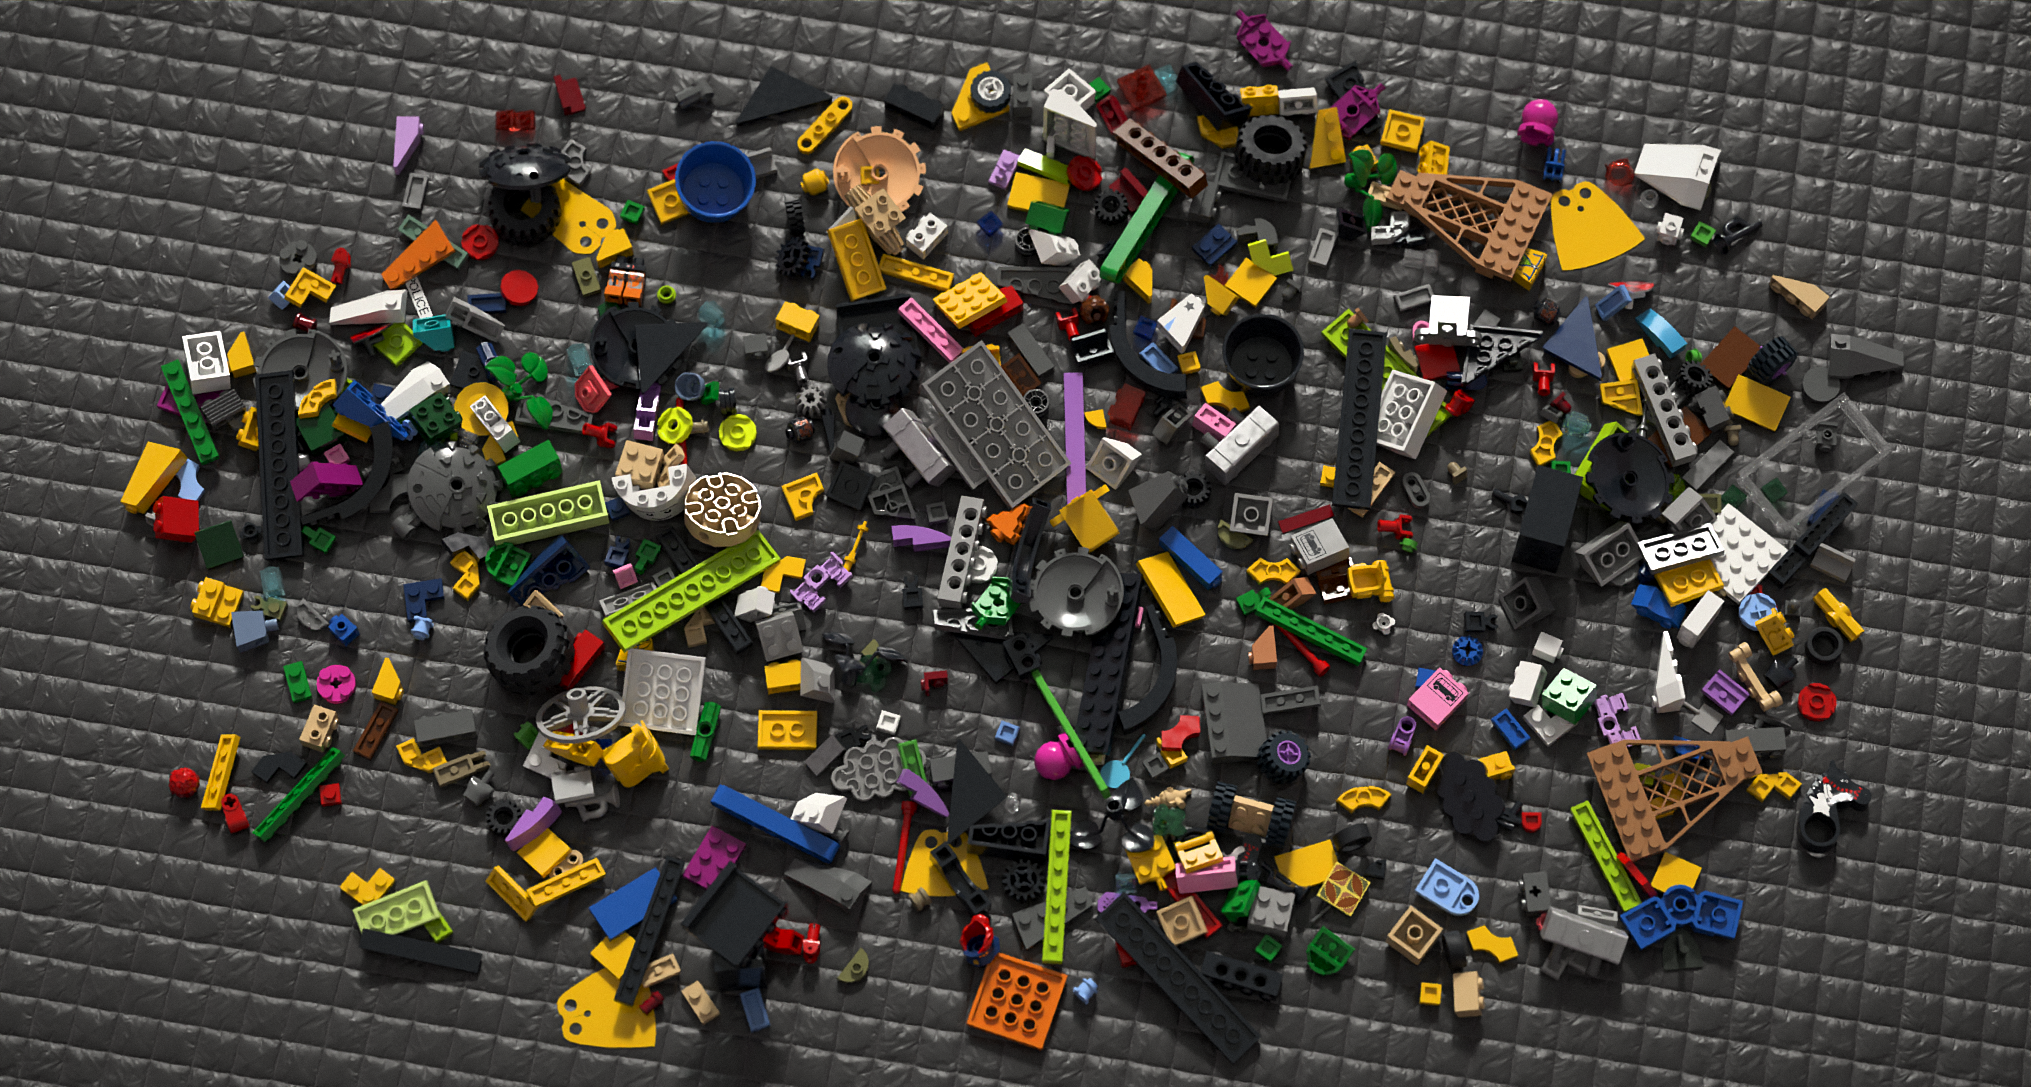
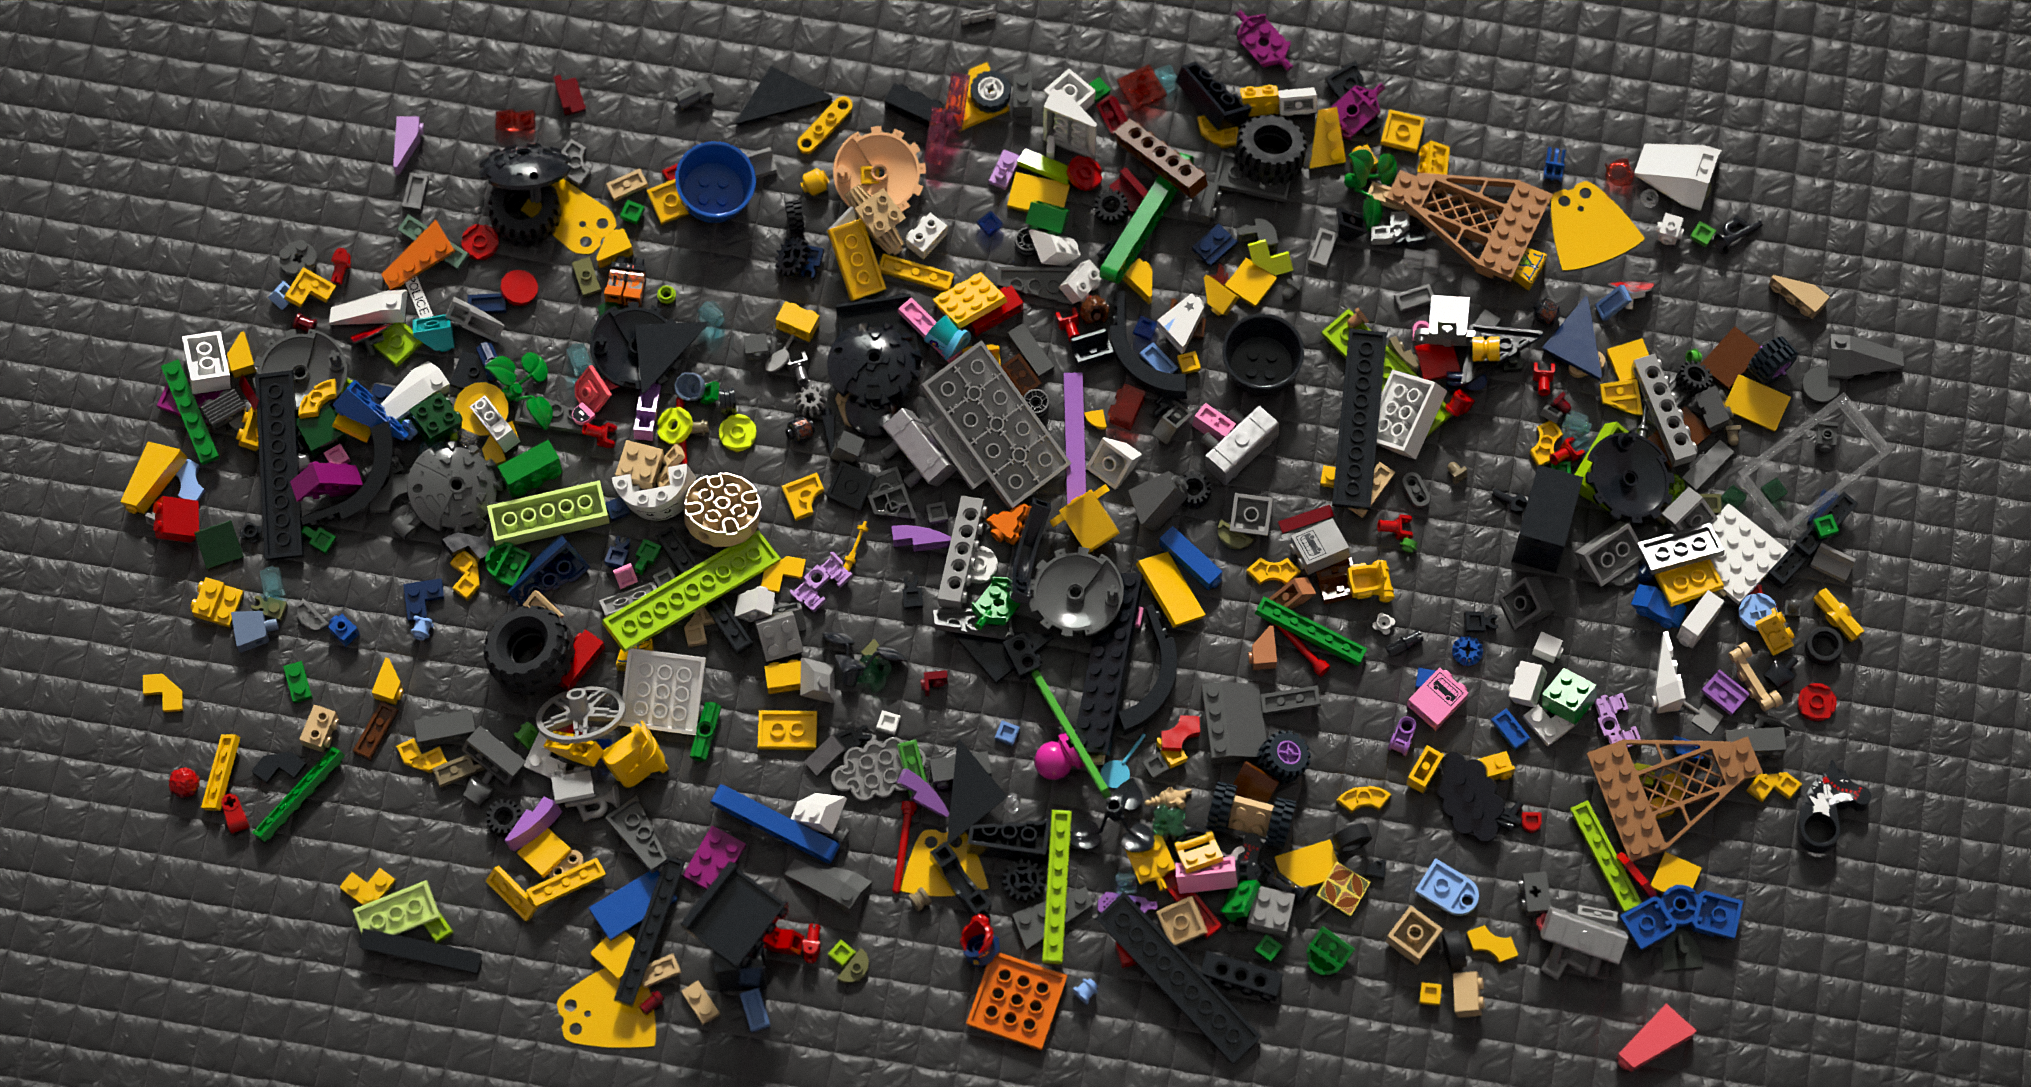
dark pink plate [316,665,356,704] -> none
red plate [320,783,342,807] -> none
yellow tile [1200,381,1250,413] -> none
green plate [1236,587,1271,616] -> none
dark pink tile [1517,99,1558,146] -> none
dark azure slope [1635,309,1687,359] -> none
none -> yellow tile [143,674,183,712]
none -> dark red sticker [239,374,259,412]
none -> dark grey brick [461,726,526,786]
none -> tile [572,402,595,425]
none -> dark grey wing [605,795,668,873]
none -> tan plate [606,169,648,202]
none -> lime tile [828,940,856,968]
none -> clear pink bracket [924,72,970,165]
none -> hat [924,315,971,360]
none -> light grey axle [960,8,996,25]
none -> reddish brown tile [1233,761,1280,804]
none -> black axle [1386,630,1424,656]
none -> yellow wheel [1472,337,1500,361]
none -> red piece [1549,436,1585,465]
none -> coral slope [1616,1004,1696,1072]
none -> green plate [1813,514,1839,539]

